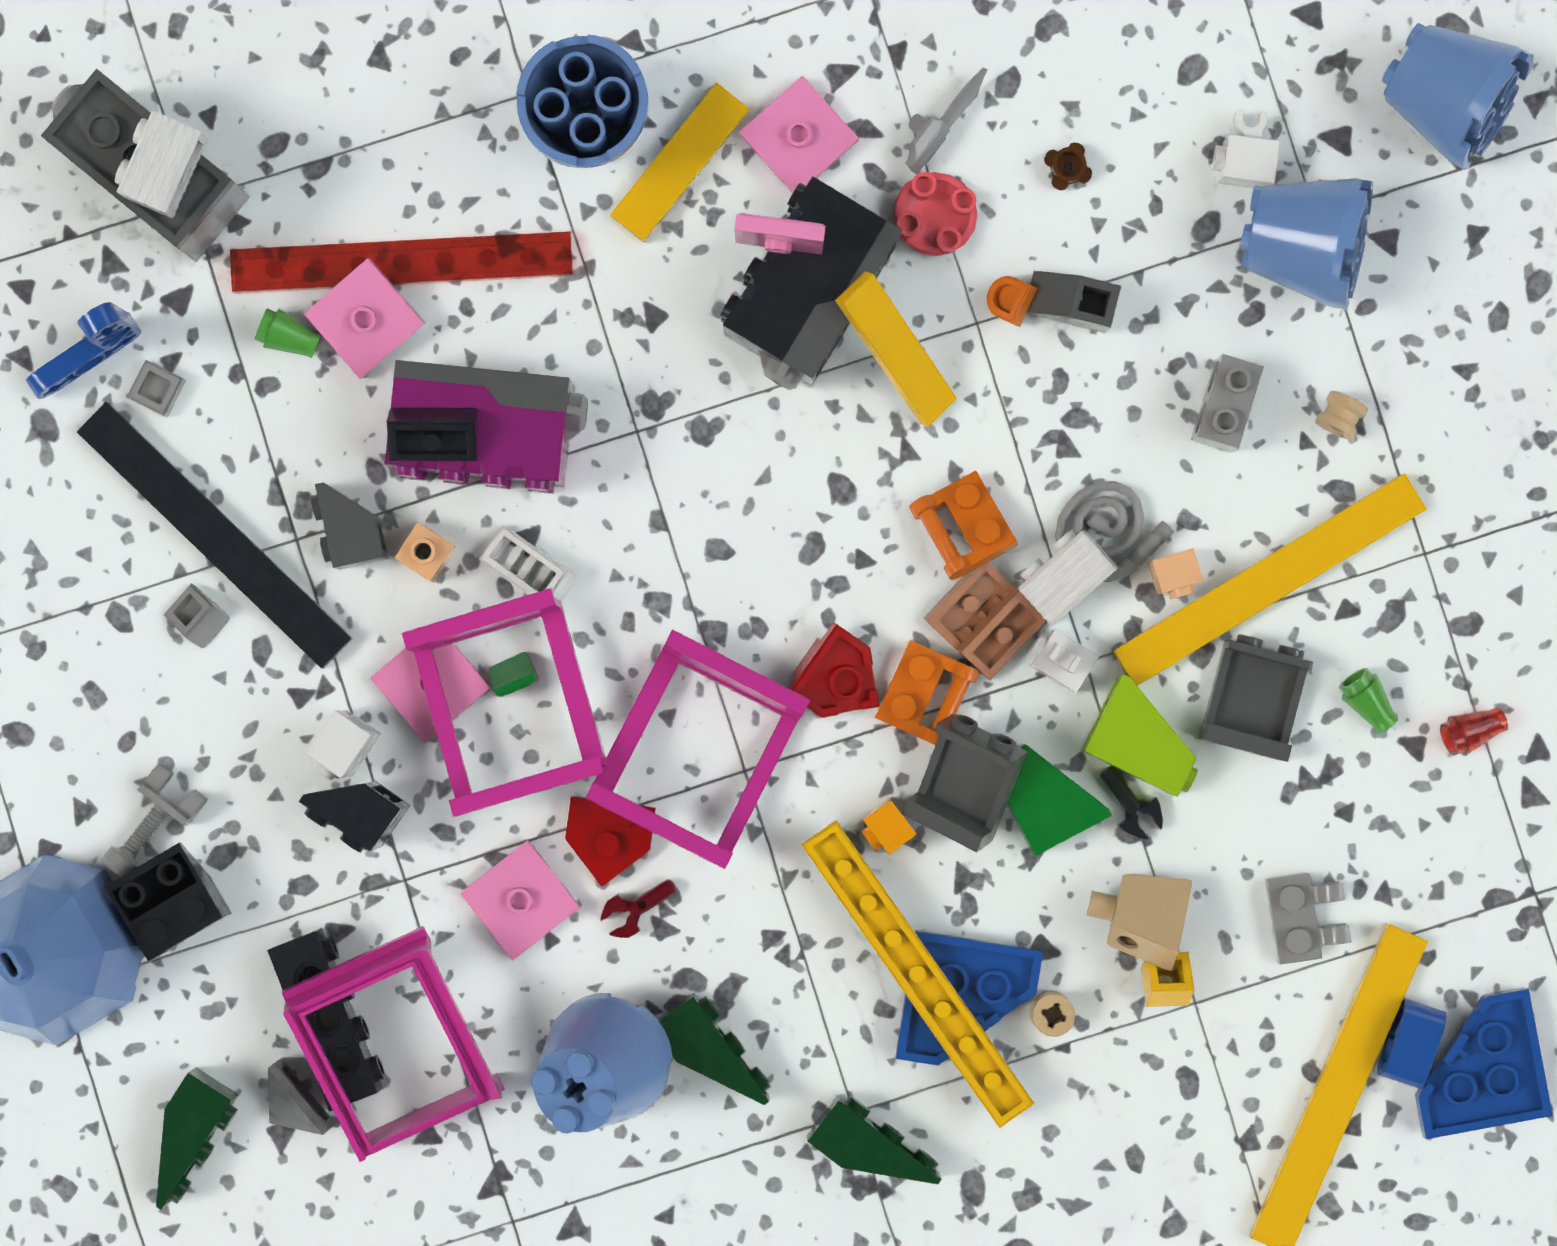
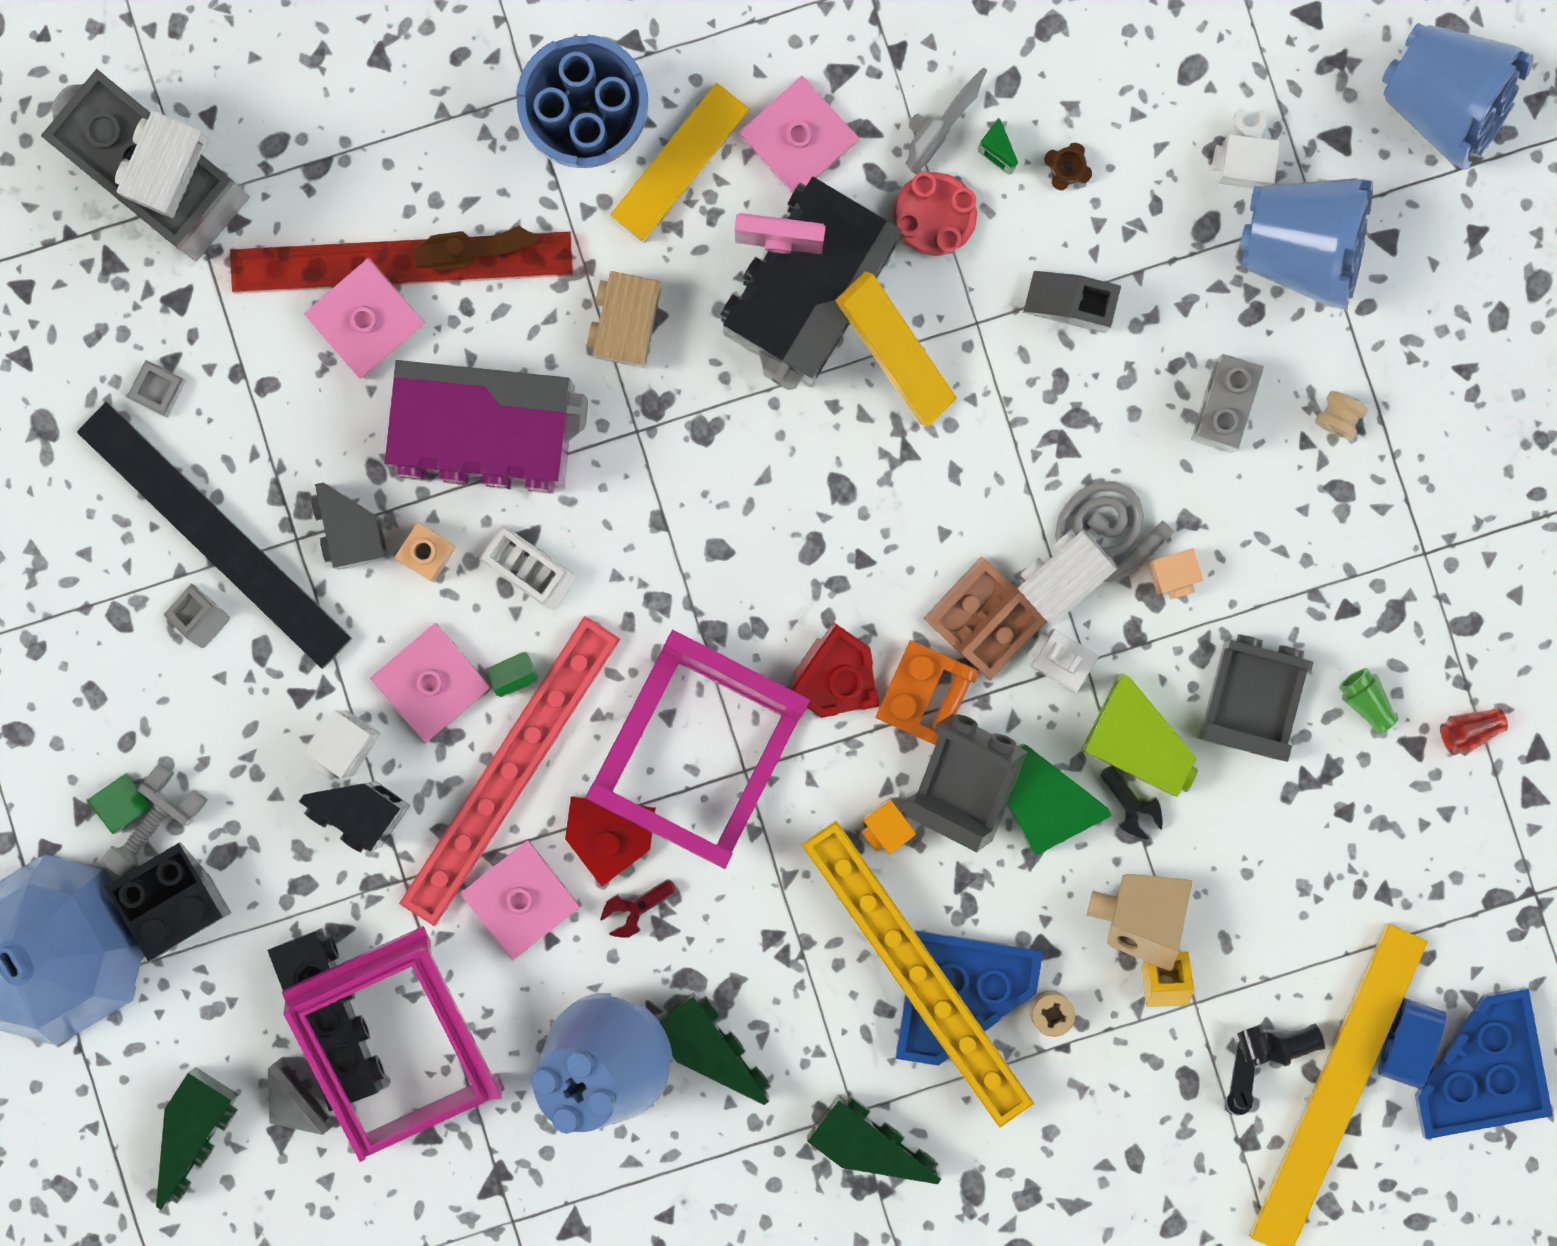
blue beam [26,302,142,399] -> none
bright green cone [254,308,321,358] -> none
black slope [386,408,478,461] -> none
dark pink piece [402,588,608,817] -> none
orange plate [909,470,1018,580] -> none
orange tile [987,276,1038,327] -> none
yellow tile [1112,473,1427,686] -> none
light grey plate [1265,873,1352,965] -> none
none -> green slope [87,773,153,834]
none -> coral tile [399,616,621,927]
none -> reddish brown piece [414,226,541,272]
none -> tan brick [587,271,662,369]
none -> green slope [977,118,1018,175]
none -> black pin [1225,1023,1325,1116]

